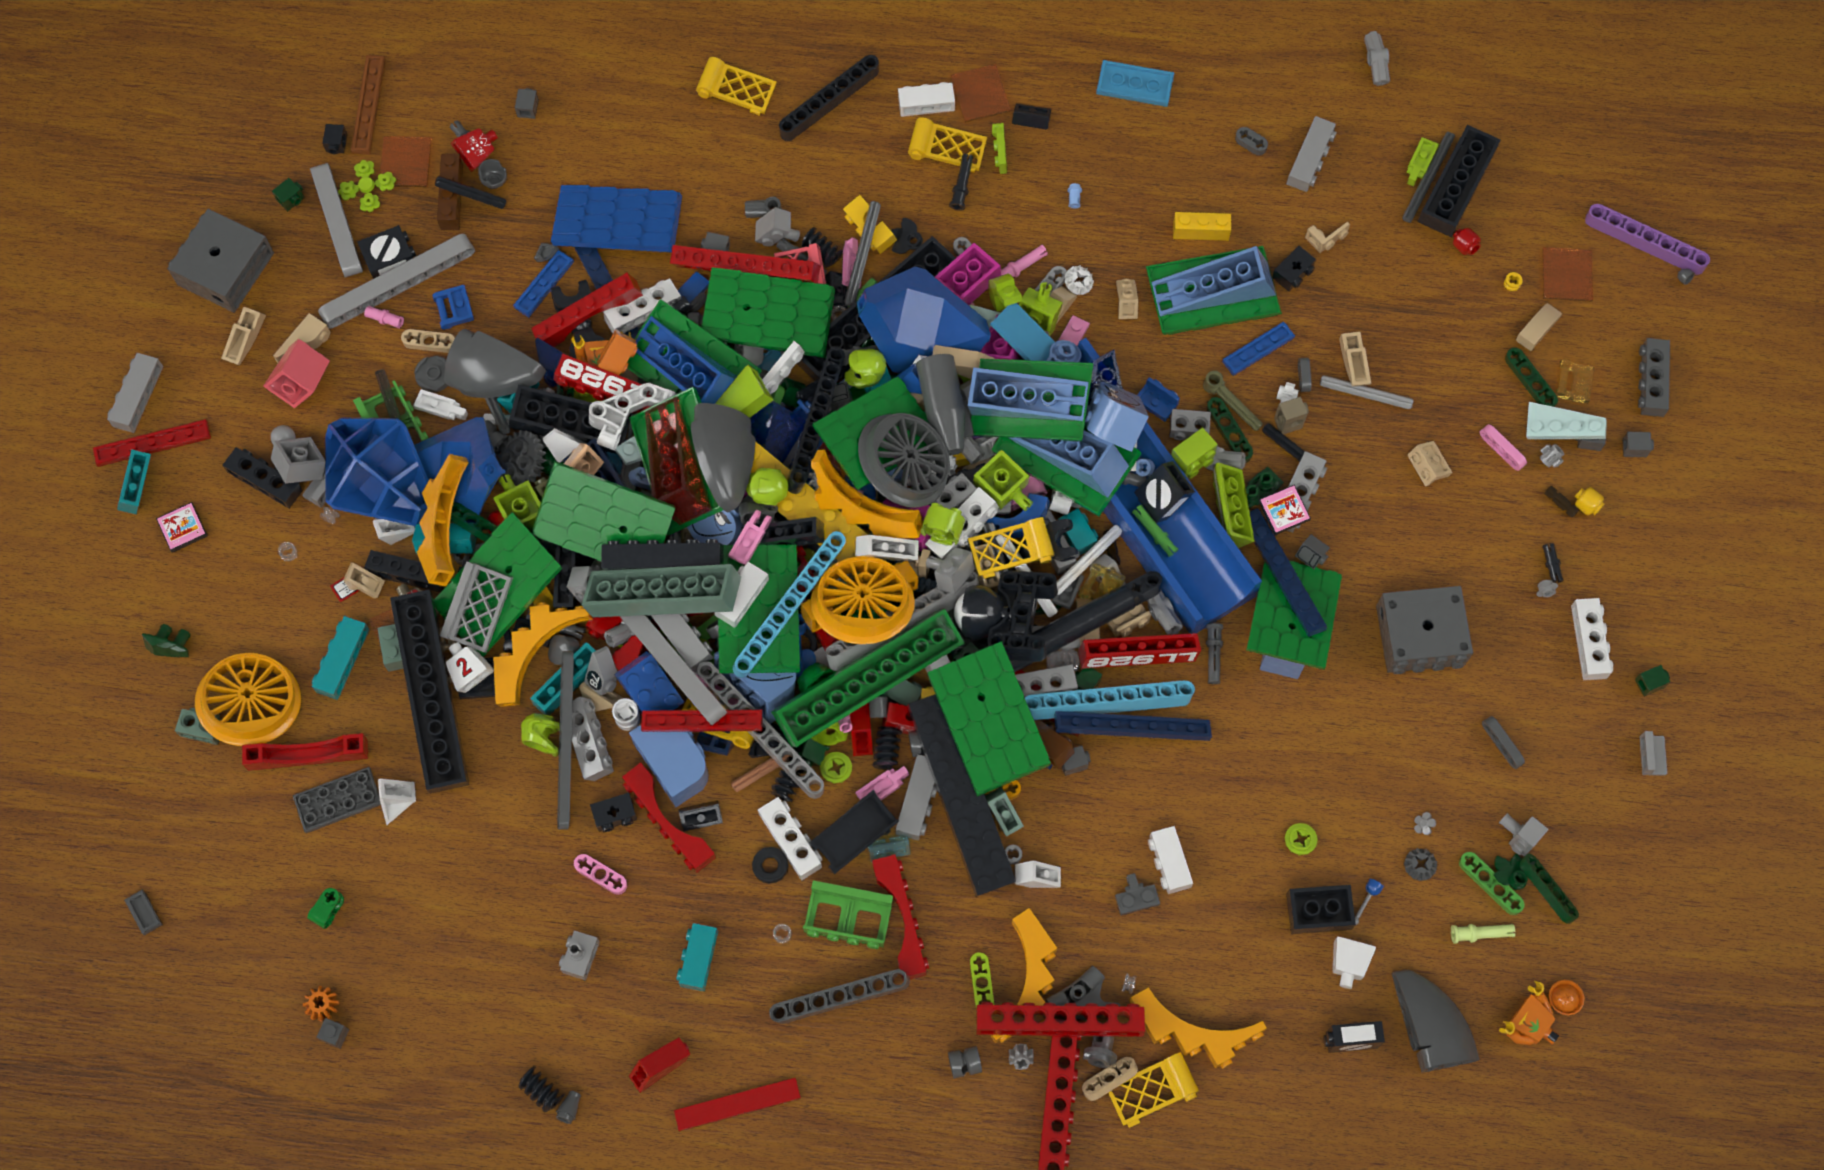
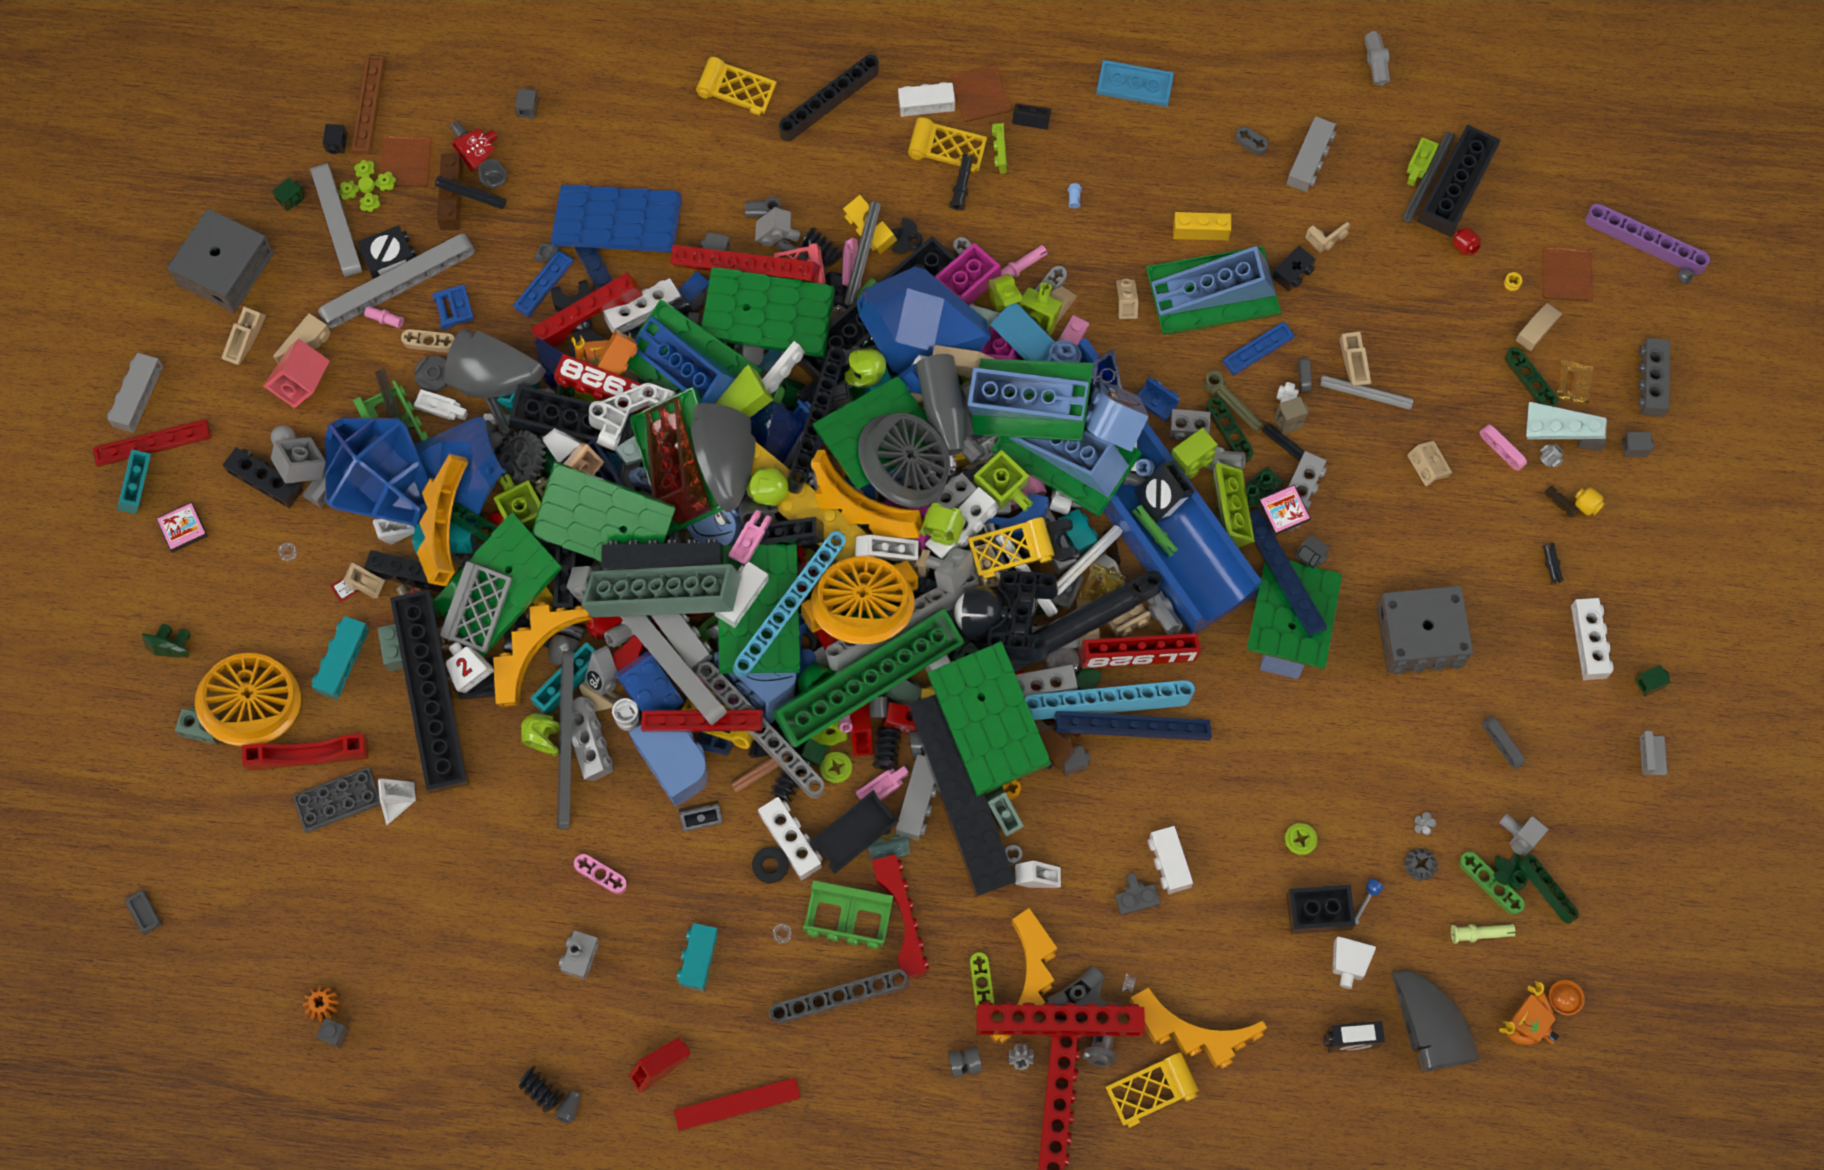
green piece [307,888,344,929] -> none
clear bush [319,507,340,524] -> none
black brick [590,792,637,833] -> none
red arch [622,762,716,873] -> none
white gear [1065,265,1094,295] -> none
tan beam [1082,1057,1138,1101] -> none
dark grey pin [1206,623,1224,684] -> none
light grey plate [1536,580,1558,597] -> none

